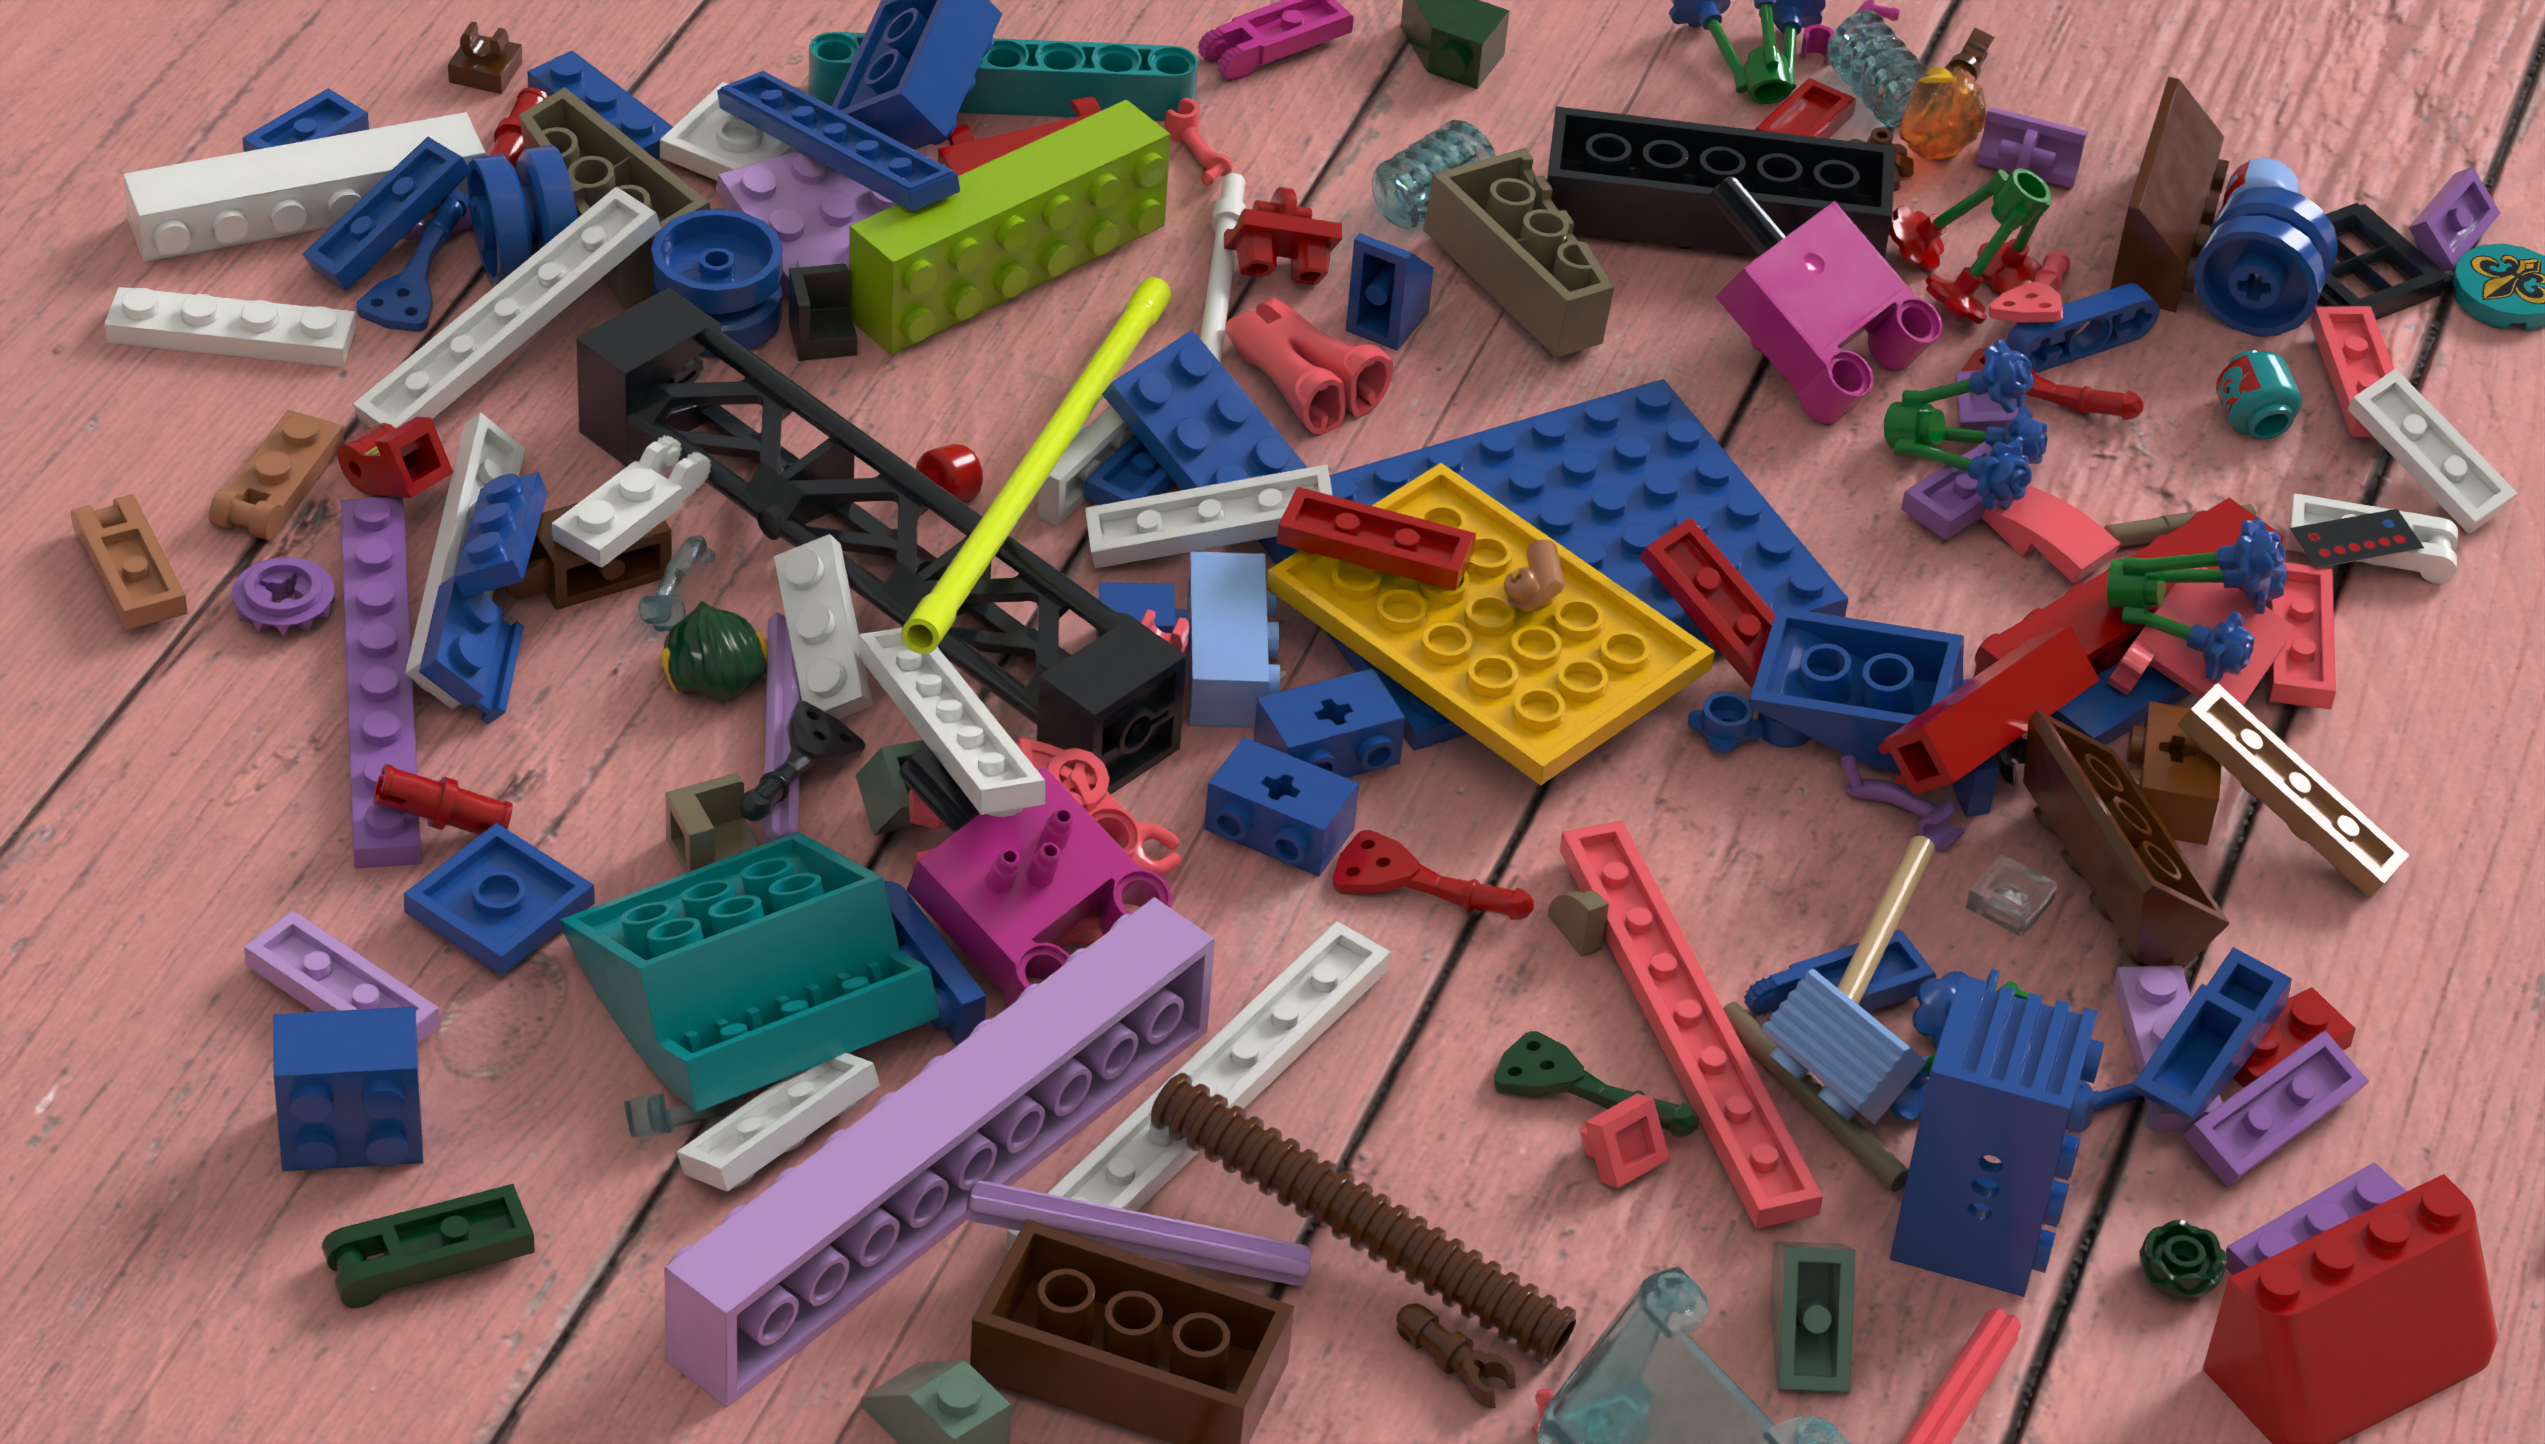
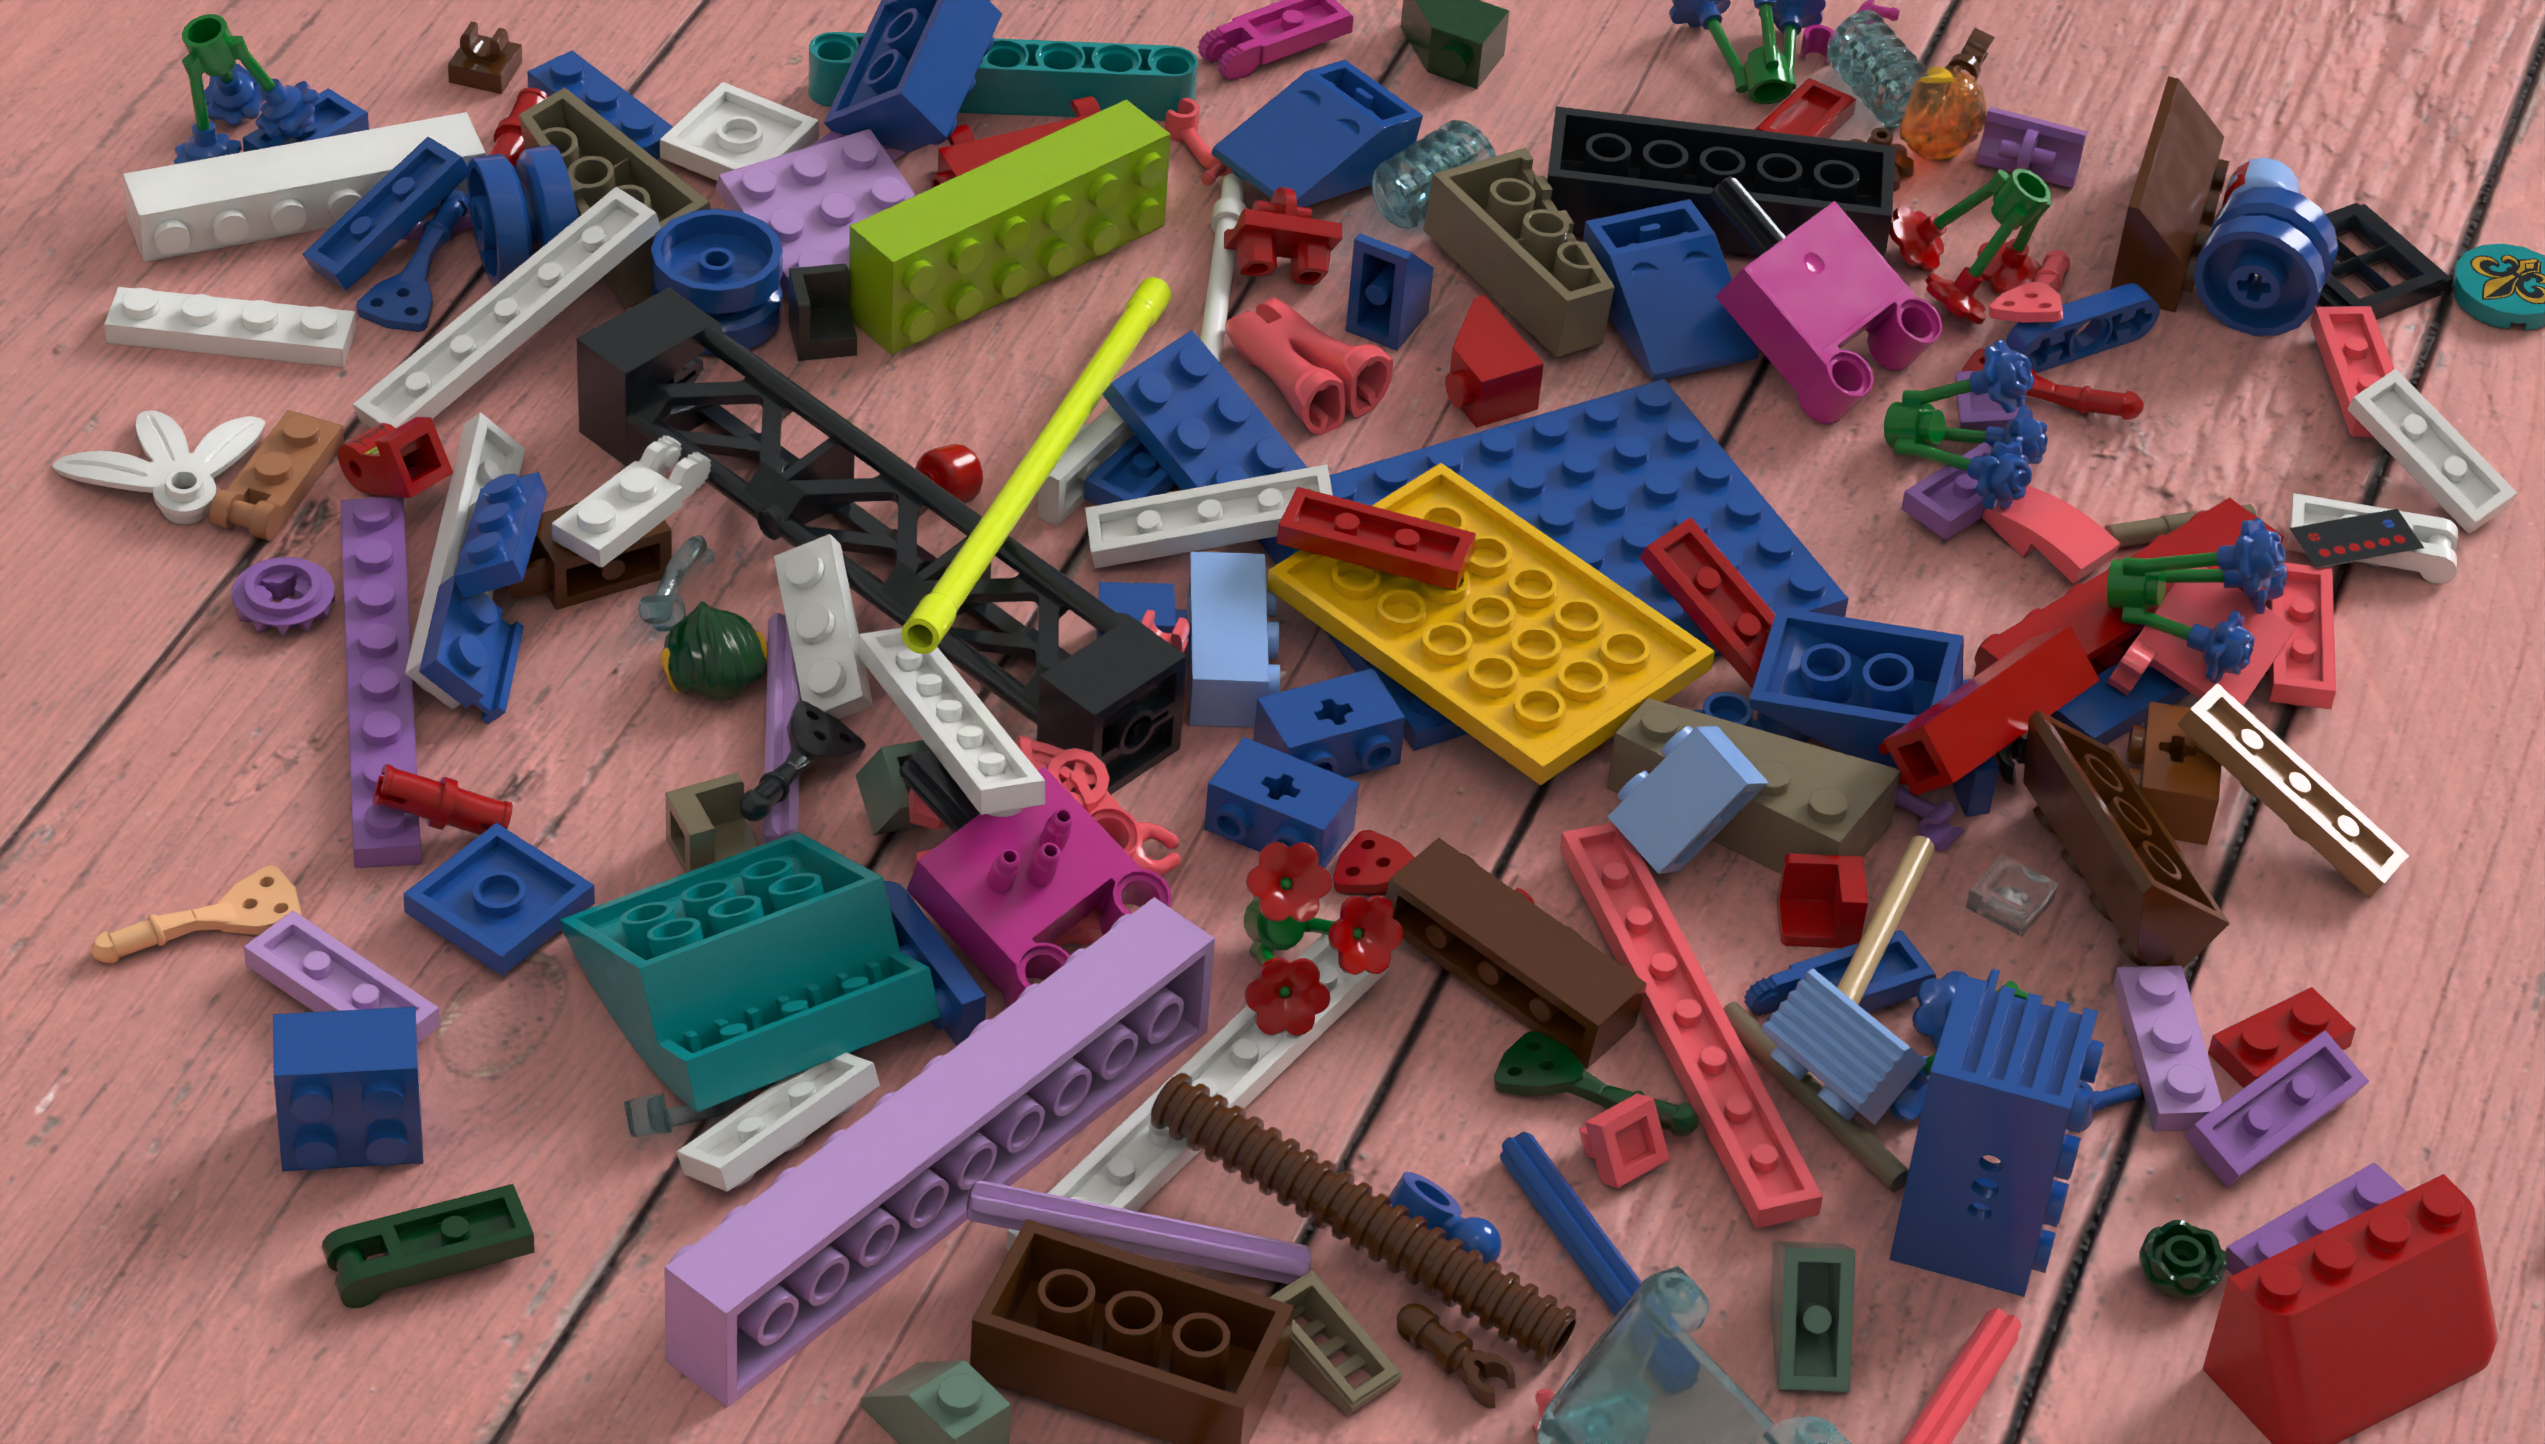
nougat plate [71,494,187,630] -> none
blue tile [717,71,960,212] -> none
nougat arm [1504,540,1564,611] -> none
dark tan tile [1547,890,1609,957] -> none
blue slope [2132,947,2292,1123] -> none
teal head [2216,350,2302,440] -> none
medium lavender plate [2408,167,2501,272] -> none
none -> white plant [53,410,266,524]
none -> light nougat piece [91,865,302,964]
none -> blue plant [174,14,320,164]
none -> blue slope [1211,59,1423,207]
none -> red plant [1244,842,1403,1036]
none -> dark tan slope [1269,1270,1403,1416]
none -> reddish brown brick [1386,838,1647,1069]
none -> blue plate [1389,1172,1502,1264]
none -> red slope [1445,295,1544,428]
none -> blue axle [1500,1132,1704,1394]
none -> blue slope [1583,199,1759,382]
none -> dark tan wedge [1607,698,1901,874]
none -> light blue brick [1607,726,1769,874]
none -> red panel [1777,853,1868,948]

